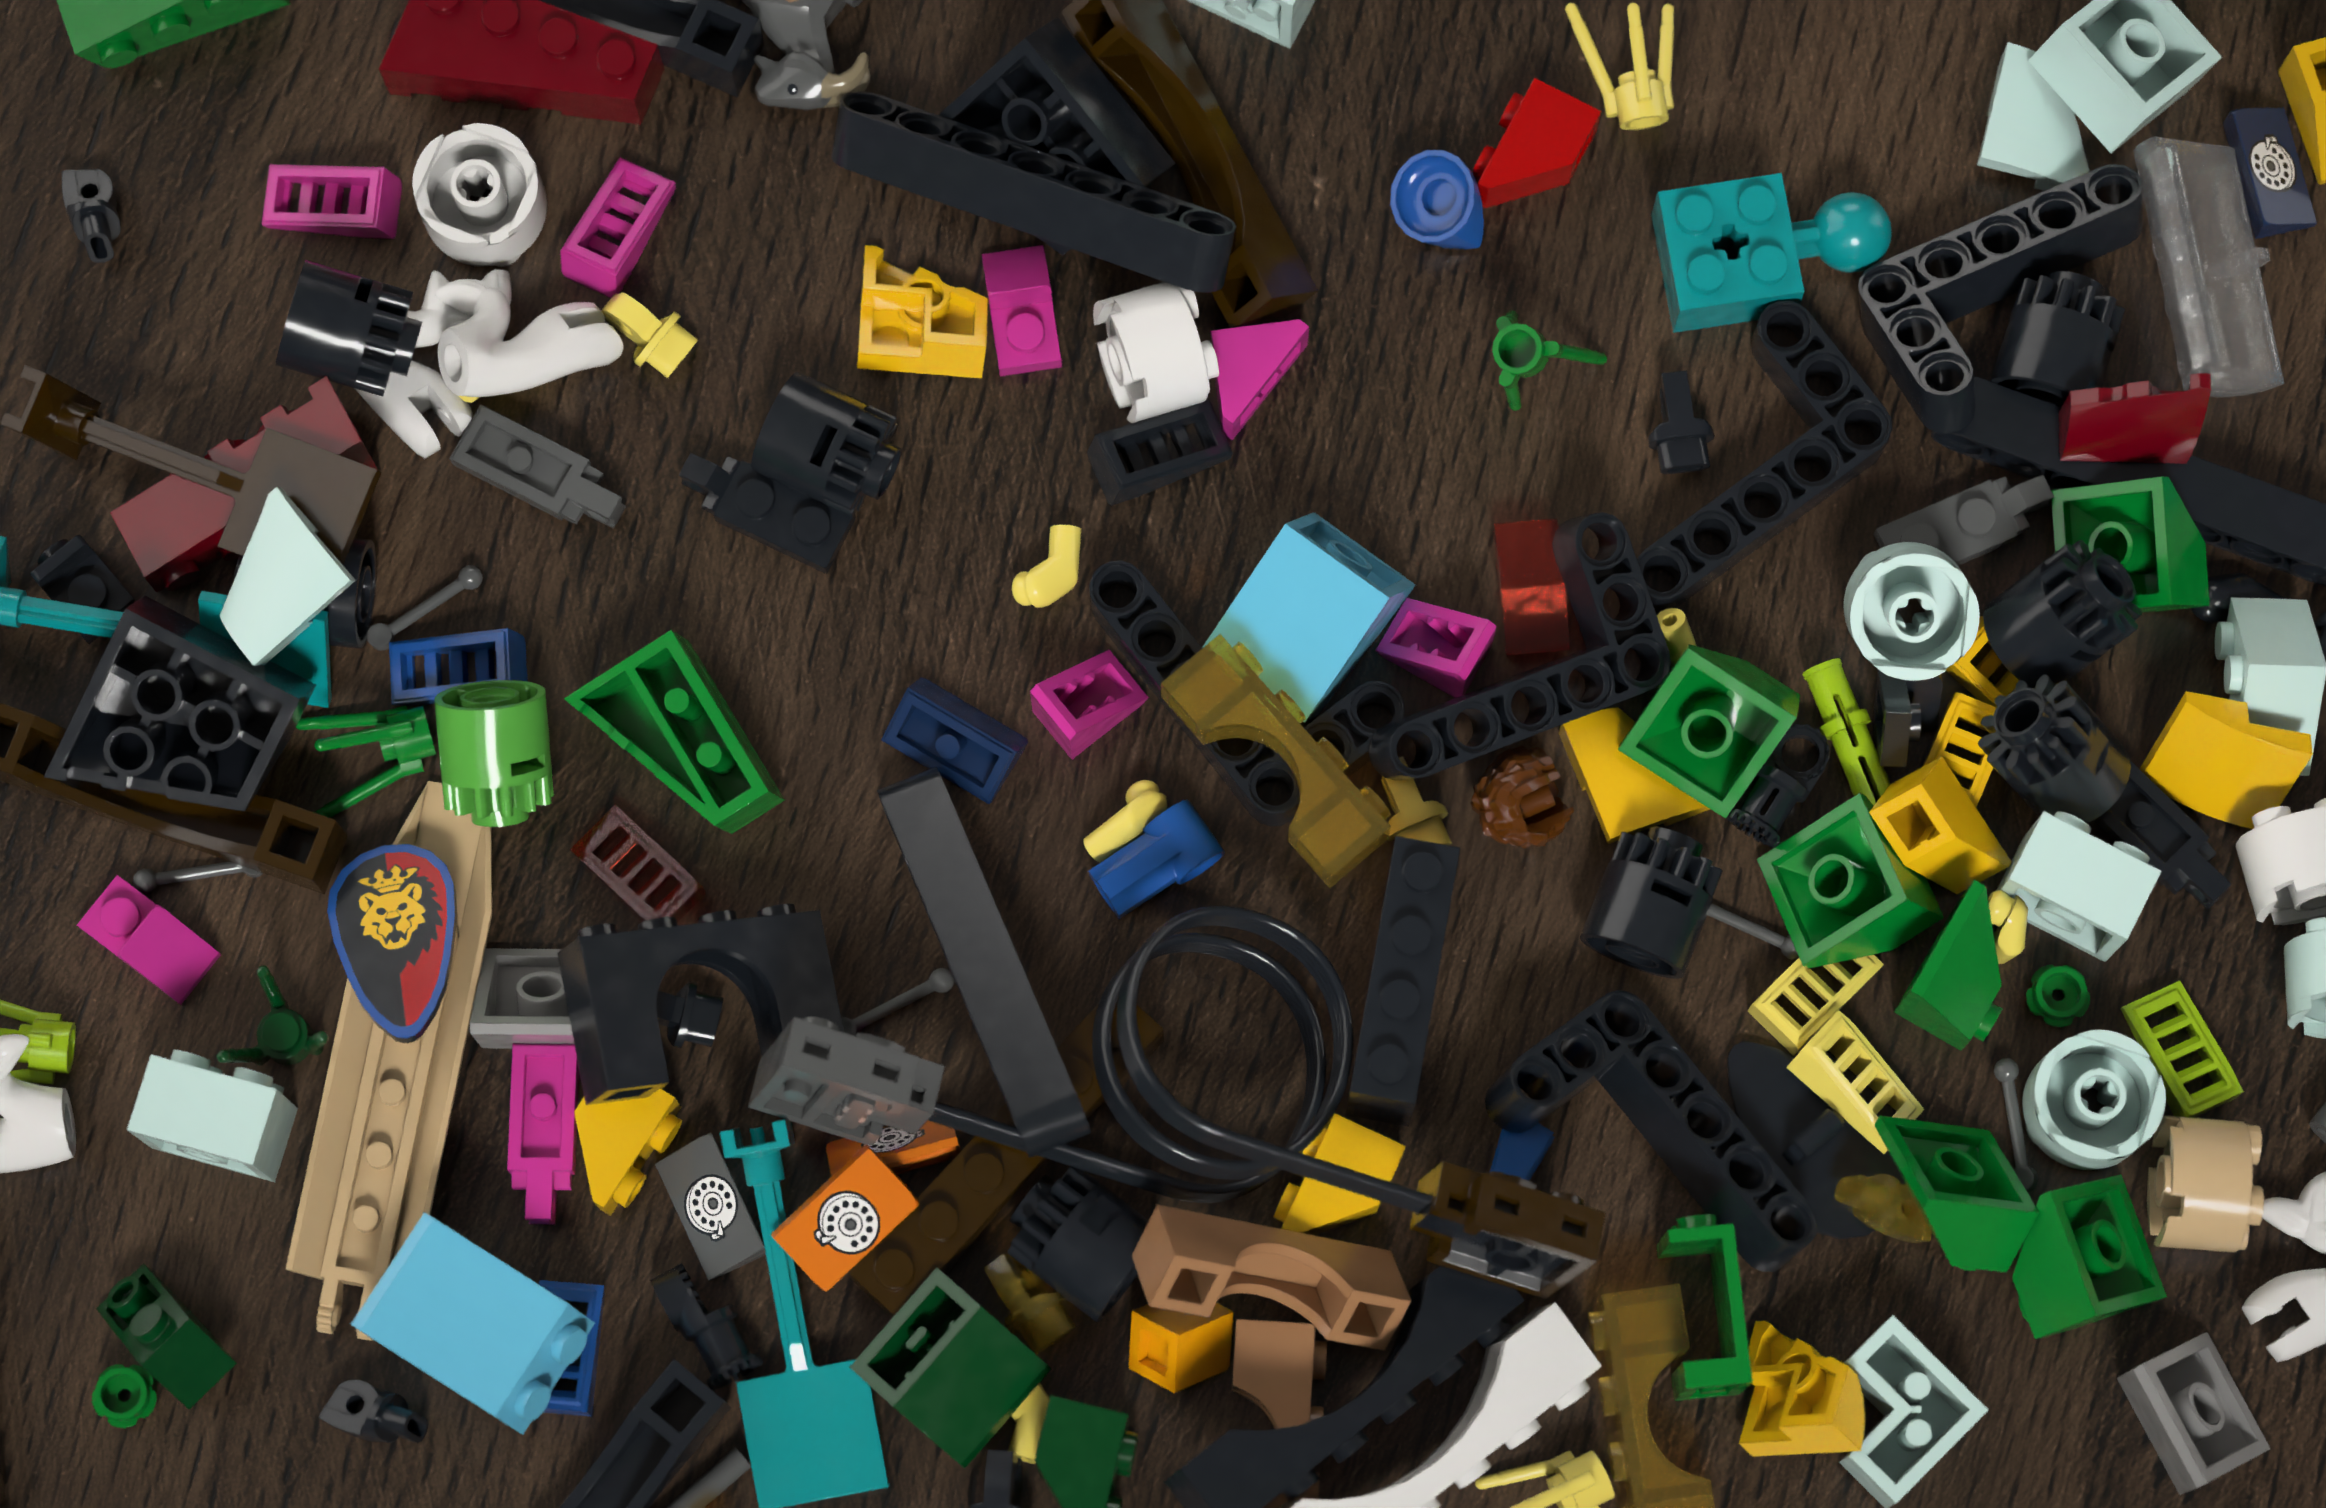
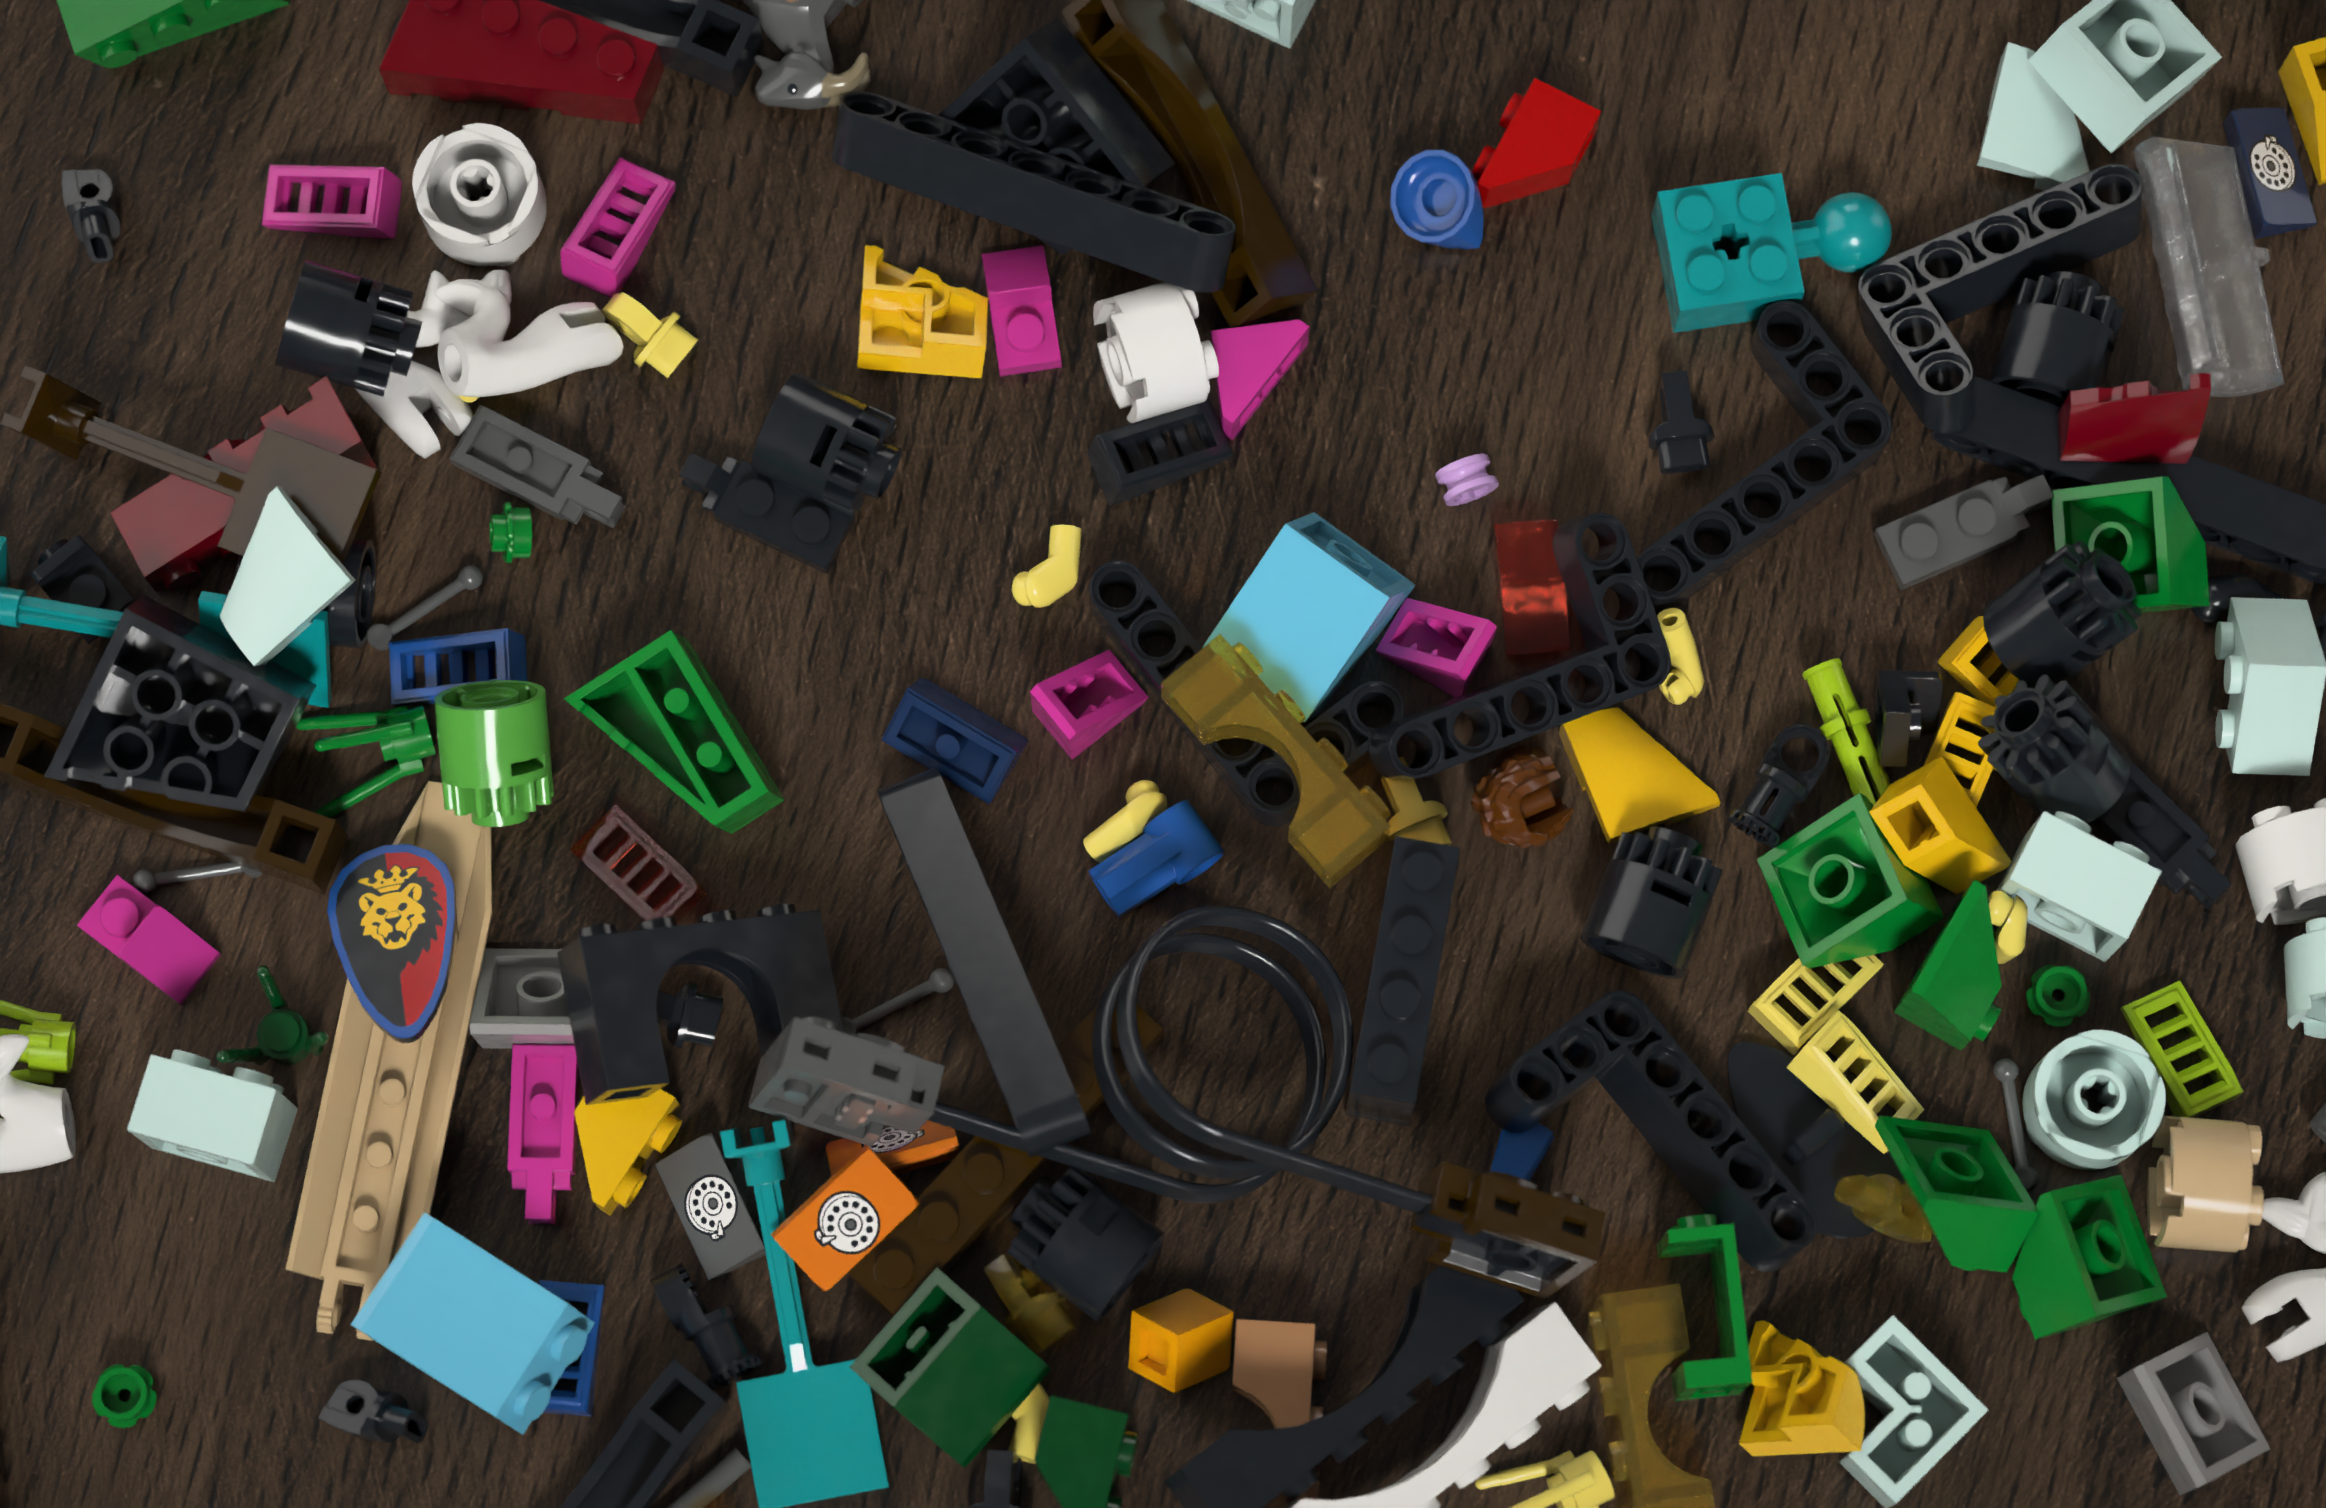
dark green slope [96,1263,237,1410] -> none
medium nougat arch [1132,1205,1411,1351] -> none
yellow slope [1273,1113,1406,1235] -> none
green plant [1492,311,1607,411] -> none
light yellow plant [1565,2,1674,130] -> none
green slope [1618,644,1800,819] -> none
dark grey hinge [1708,904,1799,960] -> none
light aqua brick [1844,542,1980,681] -> none
yellow slope [2139,691,2313,829] -> none
none -> green plate [489,501,532,563]
none -> lavender bush [1435,454,1499,506]

